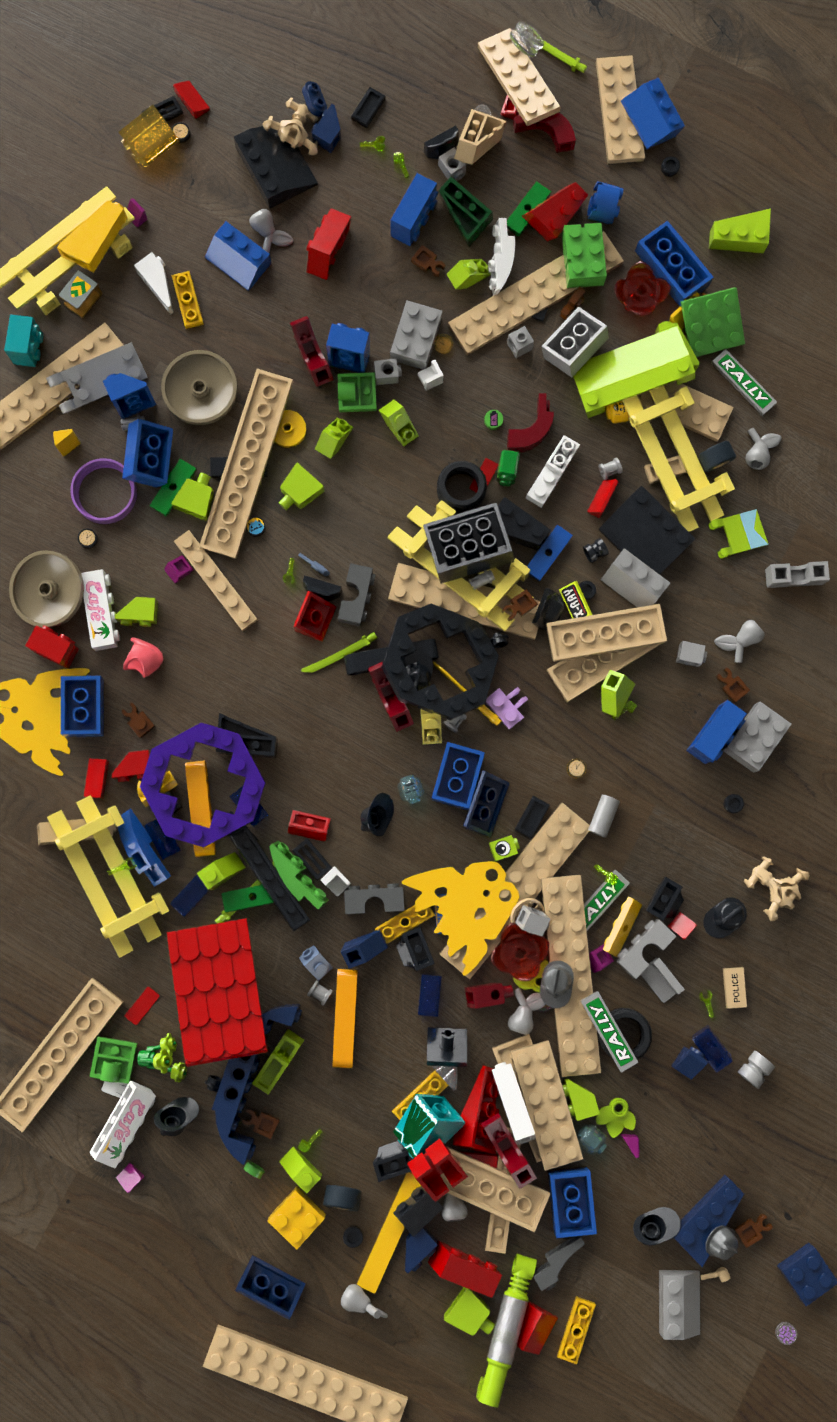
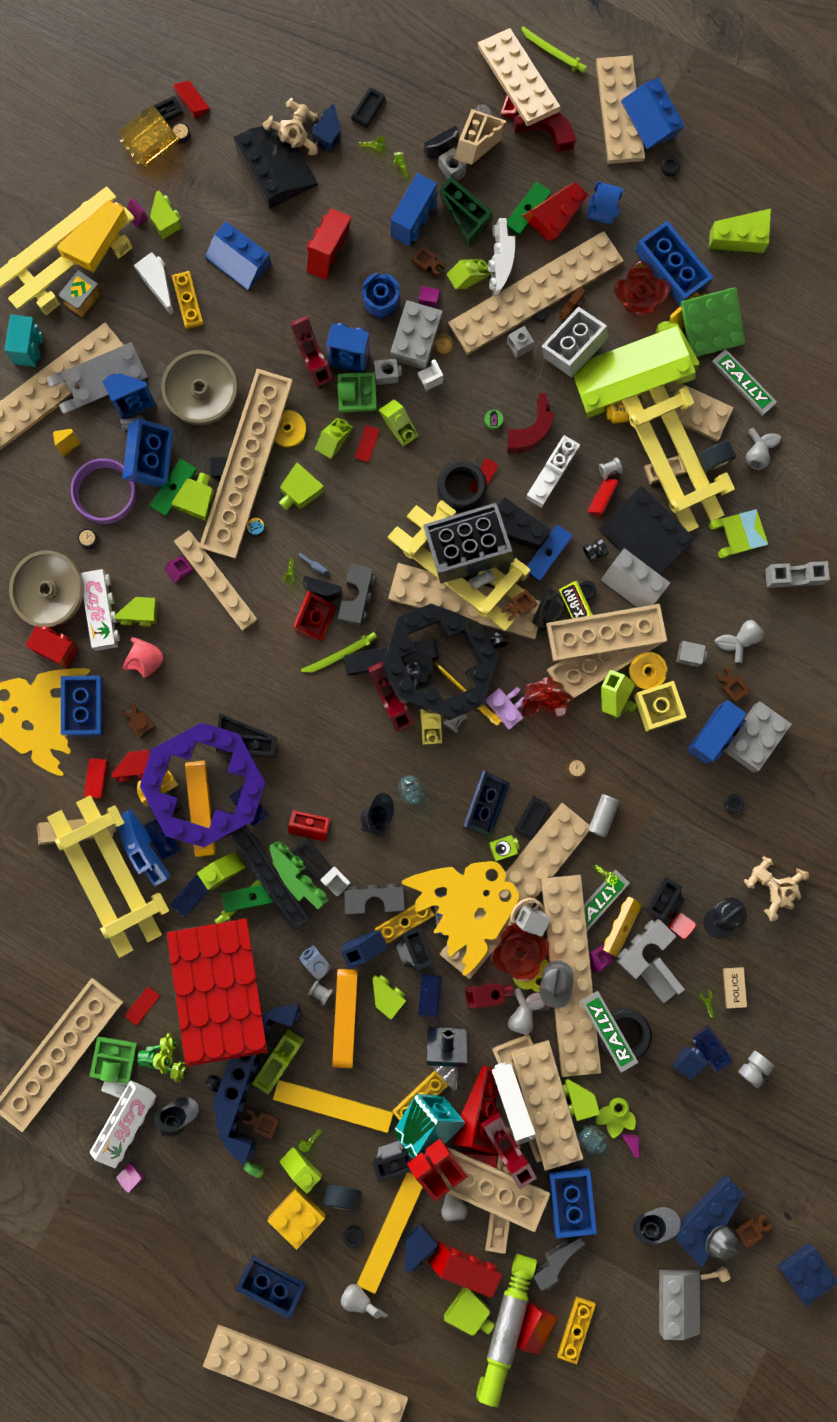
clear neon green hand [108,858,136,876] -> none
light grey piece [249,209,294,253] -> none
dark blue plate [302,81,327,117] -> none
black piece [393,1186,443,1237] -> none
blue brick [431,742,485,810] -> none
green brick [496,450,520,486] -> none
clear head [509,21,544,57] -> none
bright green piece [562,223,607,288] -> none
clear tile [775,1322,797,1345] -> none
none -> lime slope [150,191,182,239]
none -> yellow tile [273,1079,393,1133]
none -> red sticker [355,425,379,462]
none -> blue brick [362,273,400,319]
none -> lime slope [373,975,406,1019]
none -> magenta slope [419,286,440,308]
none -> clear red brick [520,677,573,717]
none -> yellow plate [629,652,667,690]
none -> light yellow brick [634,681,686,732]

